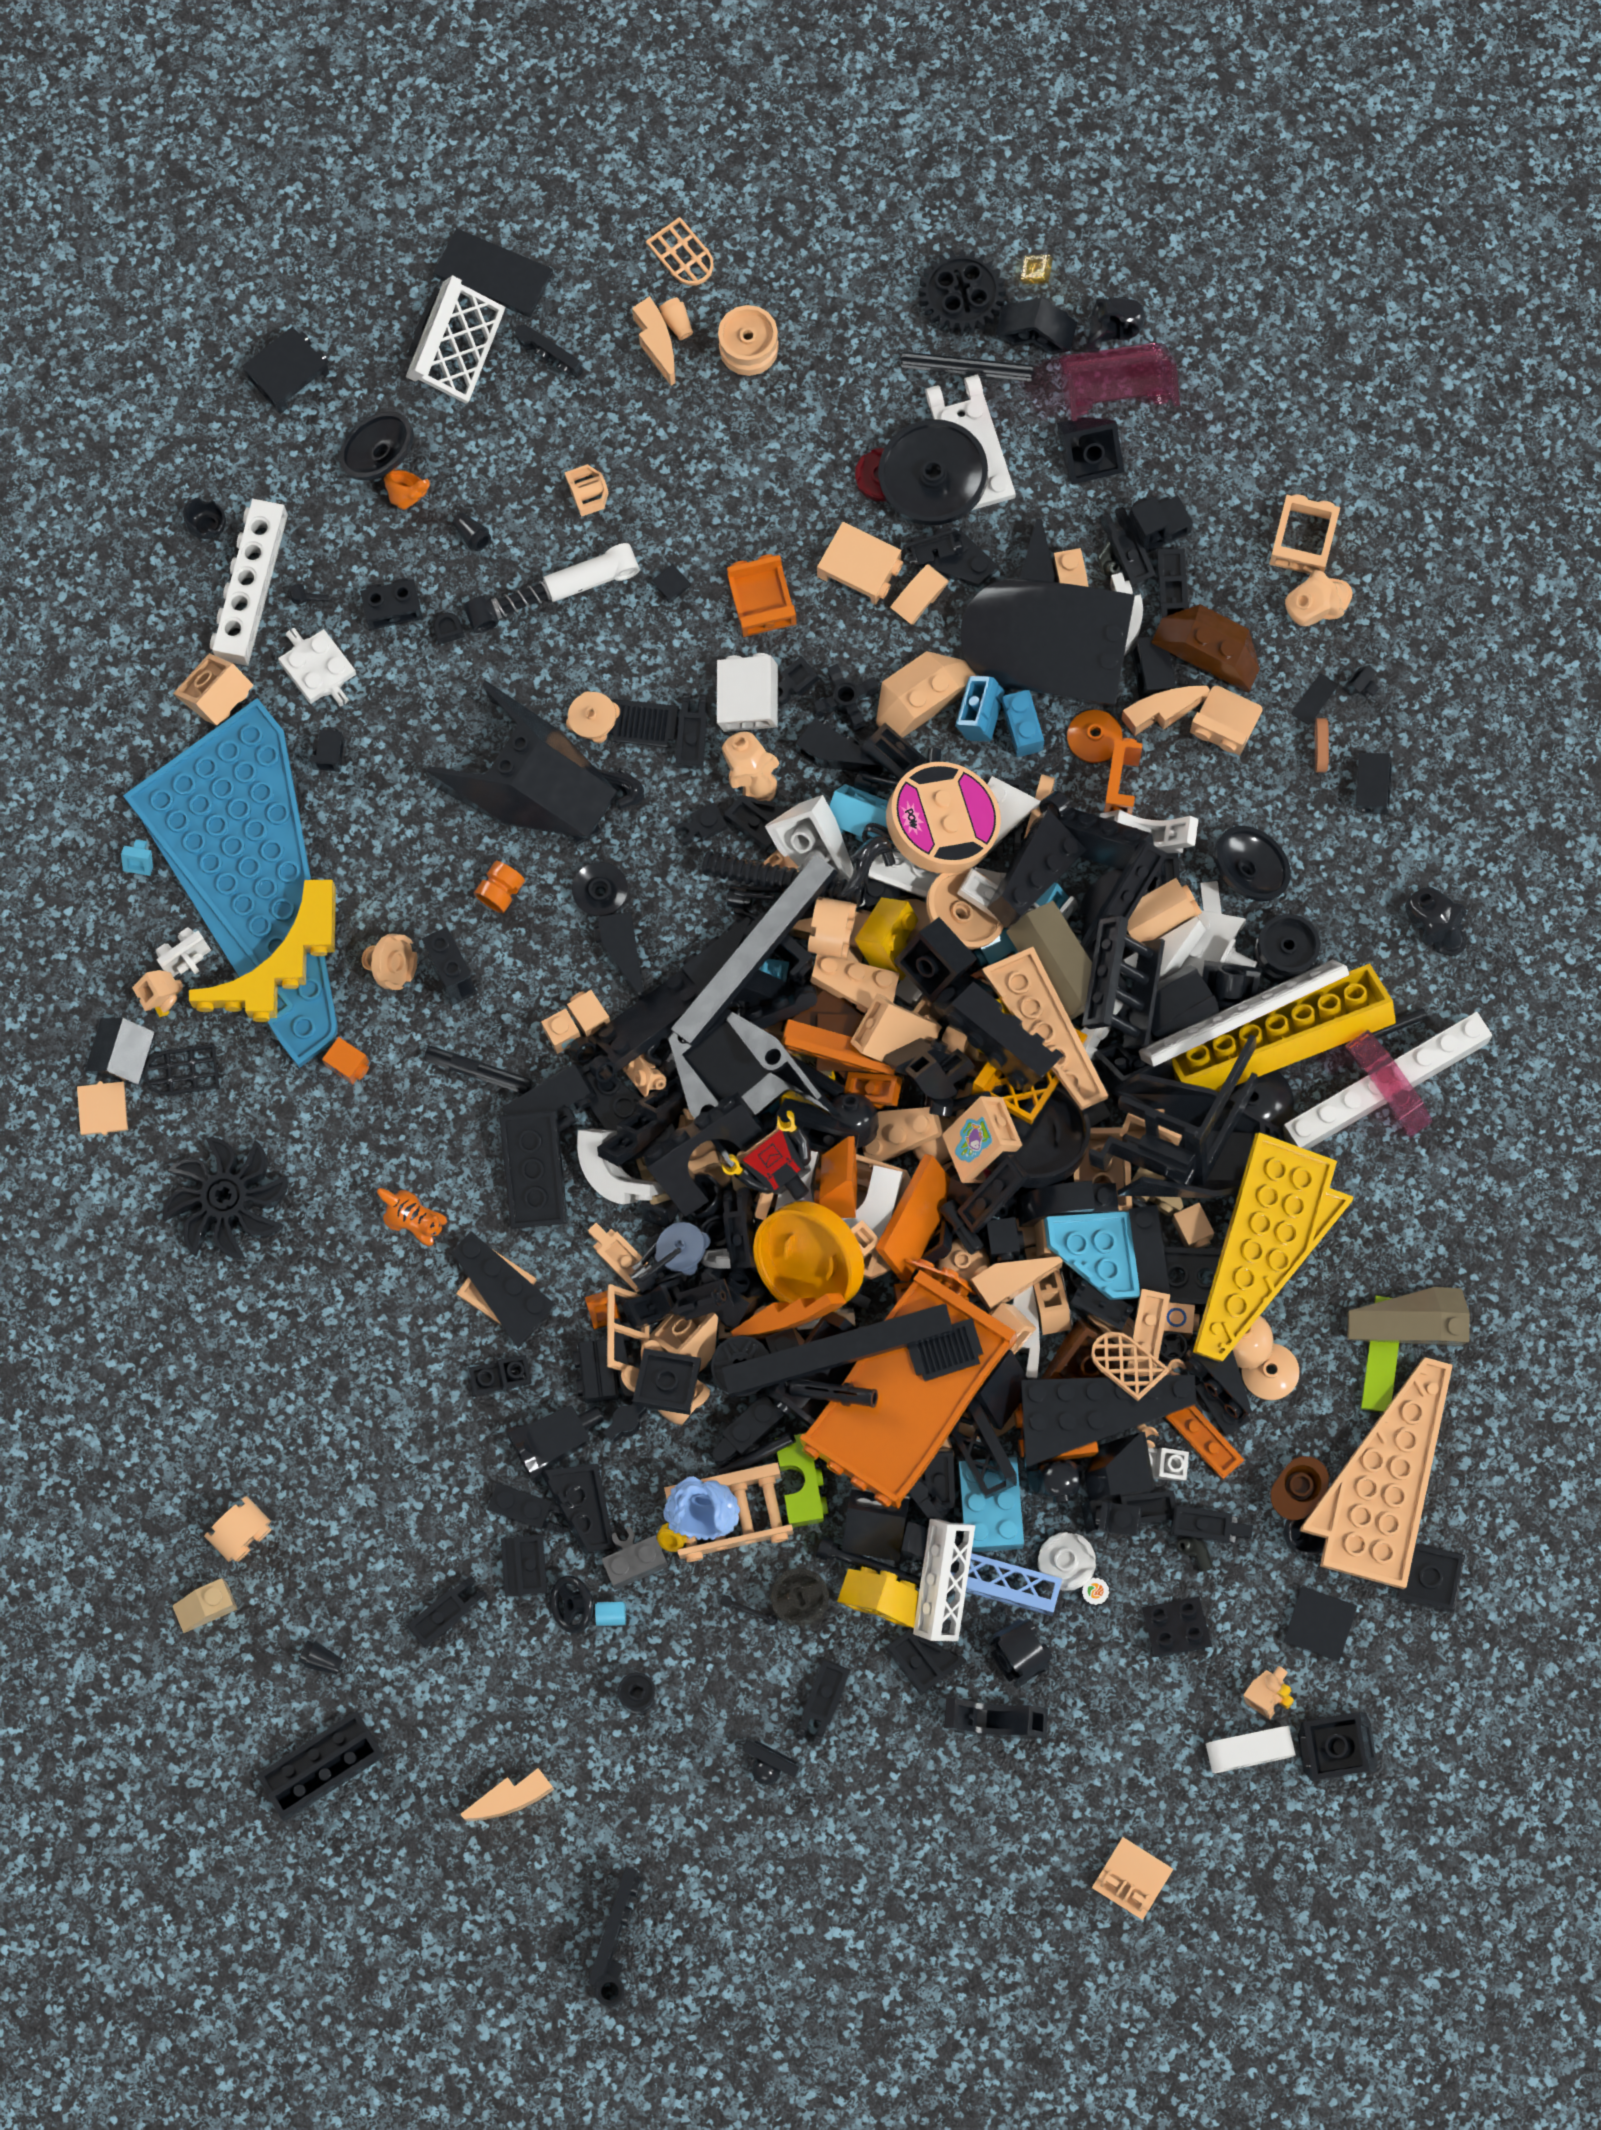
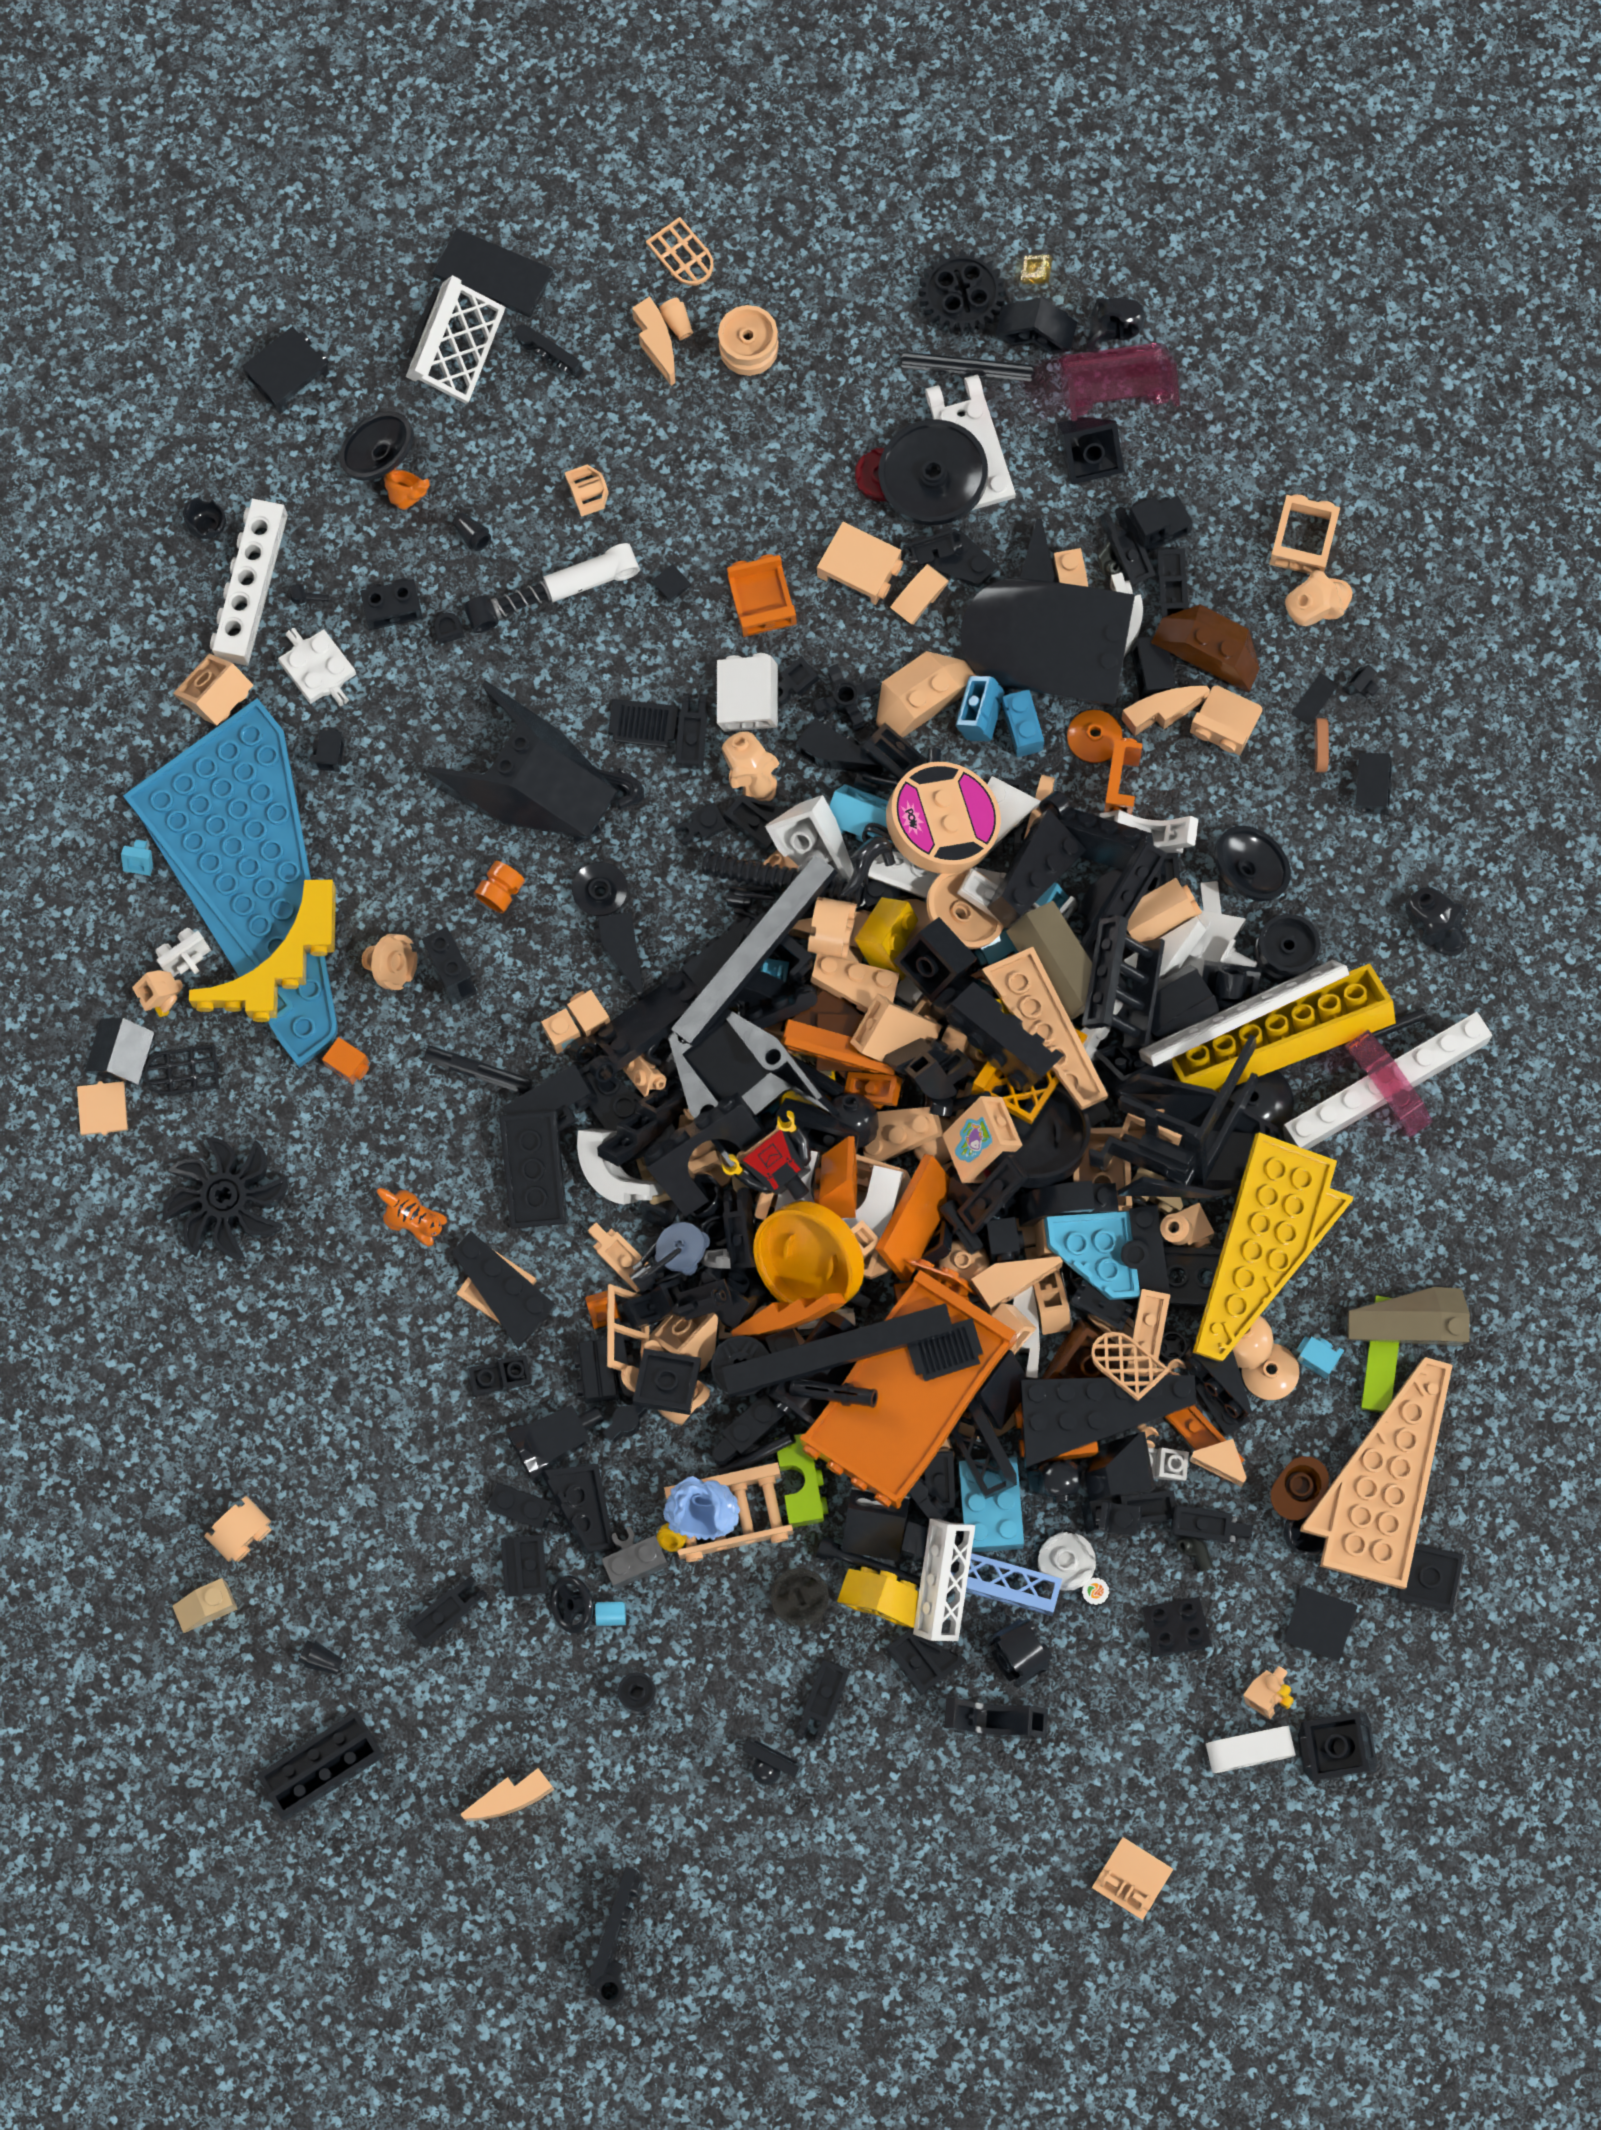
light nougat piece [566,691,620,744] -> none
black hinge [721,1595,778,1626] -> none
light nougat brick [1163,1302,1199,1339] -> none
none -> black tile [1120,1240,1150,1269]
none -> light nougat brick [1160,1213,1193,1245]
none -> light nougat slope [1190,1439,1247,1487]
none -> medium azure brick [1296,1336,1344,1379]

